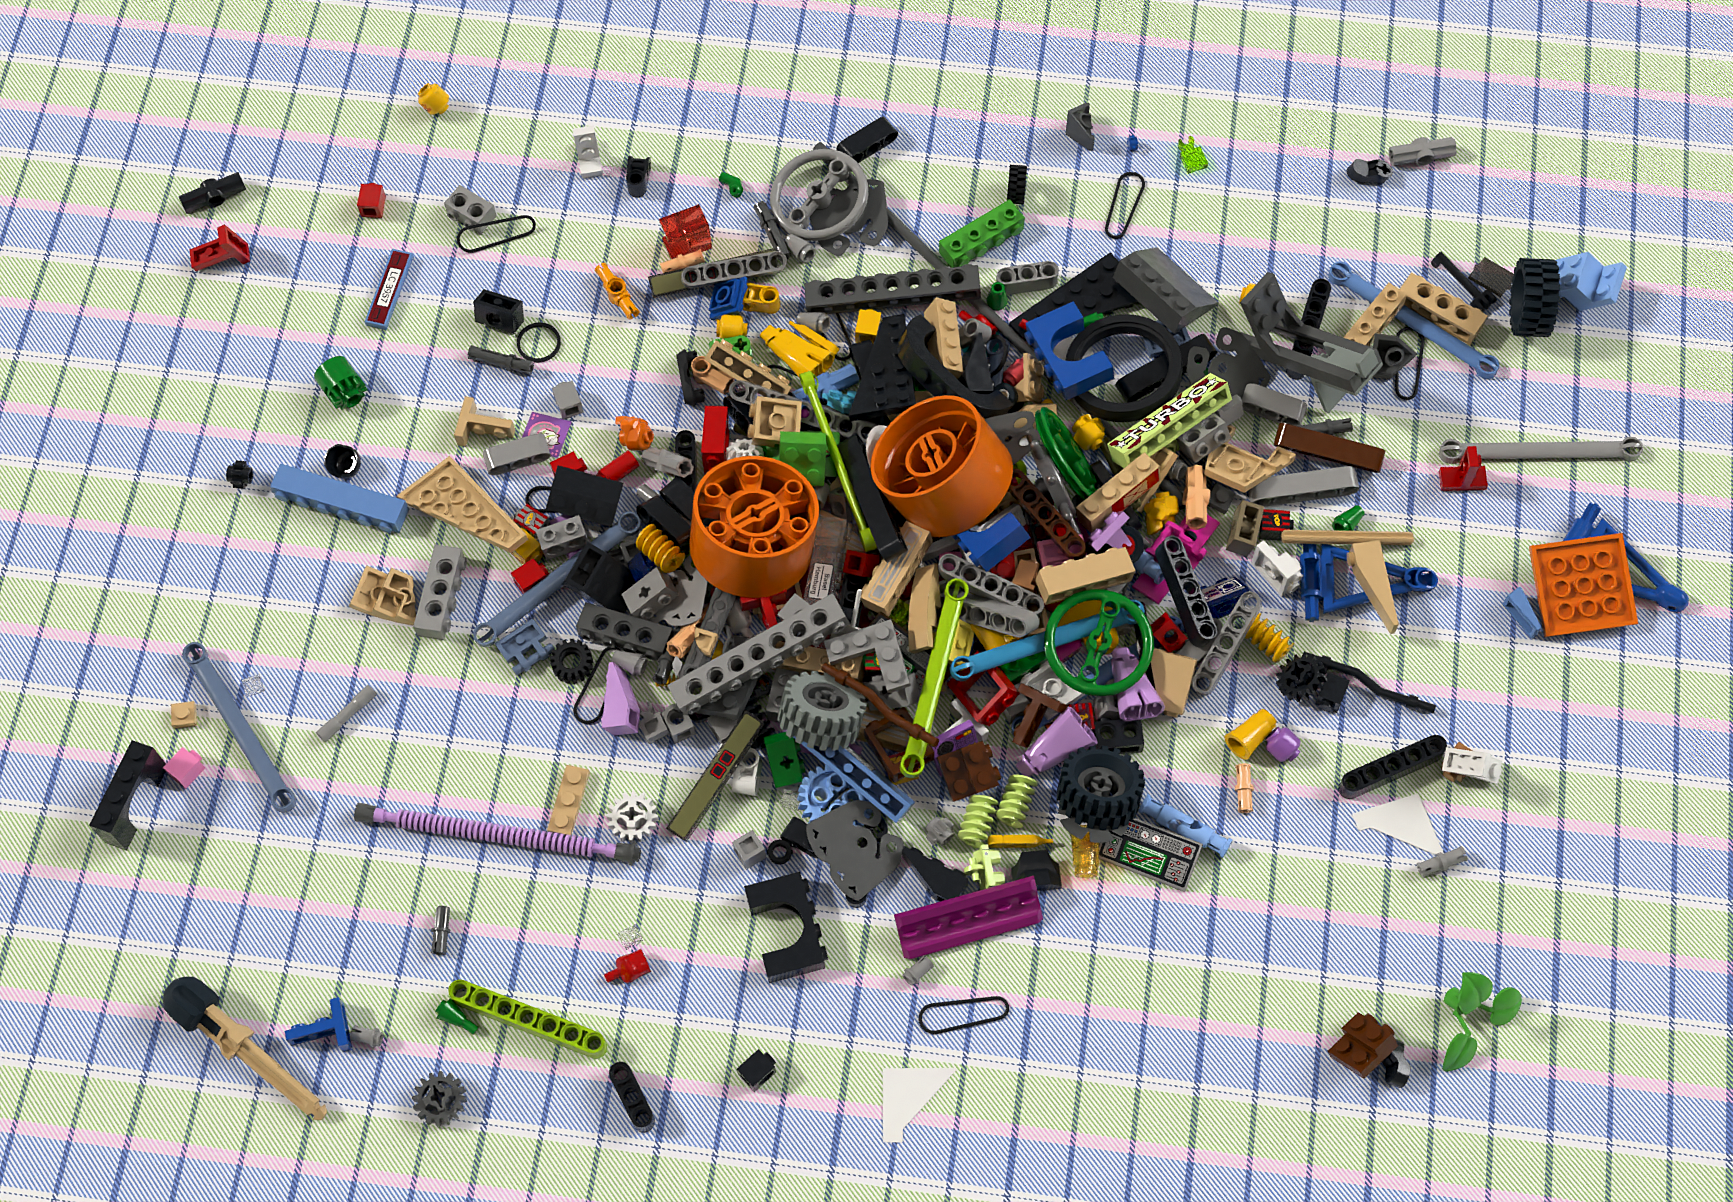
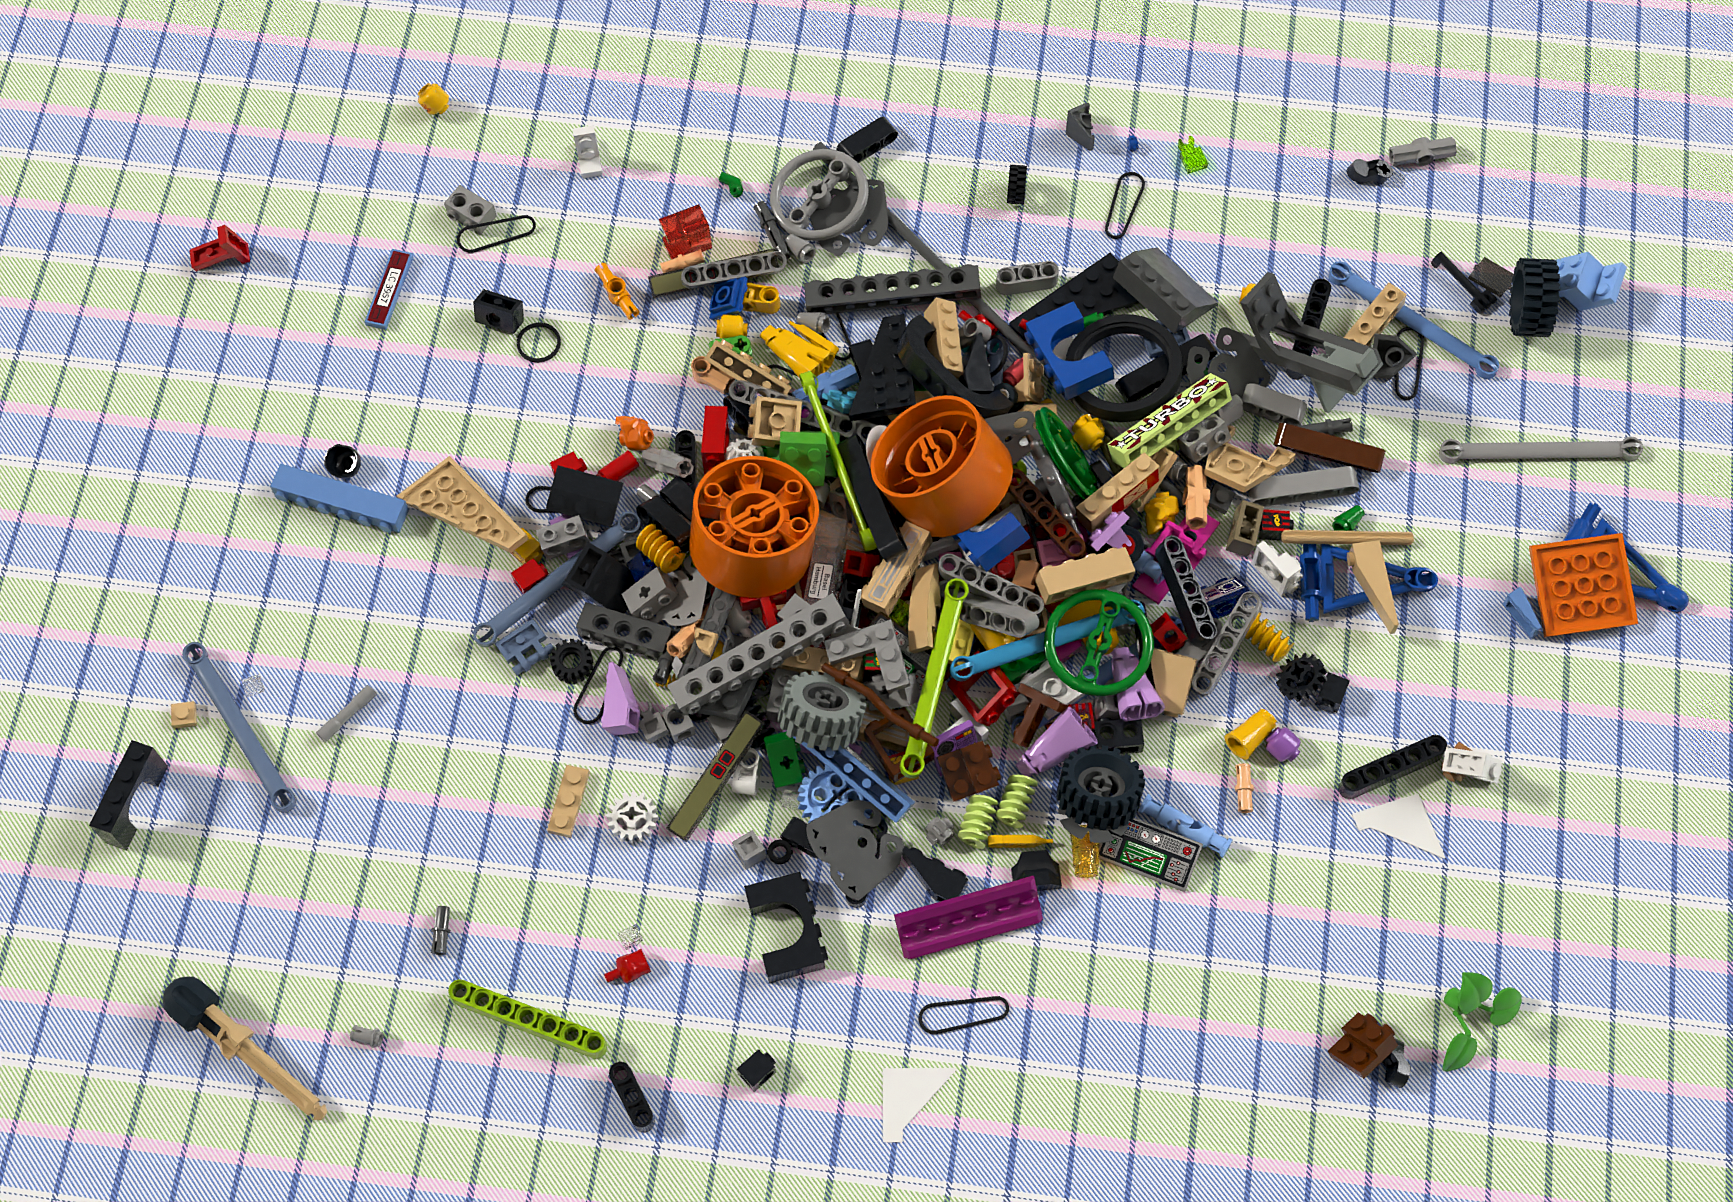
bright pink brick [163,747,205,789] -> none
black piece [179,172,246,214] -> none
black gear [226,460,253,489] -> none
blue bracket [284,997,353,1052] -> none
green gear [314,356,367,410] -> none
tan slope [349,565,416,625] -> none
lavender hose [354,803,641,866] -> none
red brick [357,183,386,218] -> none
dark grey gear [412,1071,467,1127] -> none
light grey brick [413,544,467,640] -> none
green cone [435,998,479,1035] -> none
tan bracket [454,396,515,447] -> none
dark grey pin [468,345,534,375] -> none
light grey beam [483,433,551,475] -> none
brick [513,504,550,542] -> none
sticker [522,412,571,458] -> none
light grey brick [552,380,584,420] -> none
light grey cone [611,649,648,676] -> none
black piece [626,156,651,197] -> none
black piece [676,349,705,407] -> none
yellow brick [855,309,882,344] -> none
light grey pin [902,955,934,986] -> none
bright green brick [939,199,1025,268] -> none
yellowish green hips [964,845,1005,890] -> none
green cone [986,282,1008,311] -> none
black bar [1304,651,1436,714] -> none
tan brick [1400,272,1488,345] -> none
light grey pin [1416,846,1468,878] -> none
red bracket [1439,446,1488,491] -> none

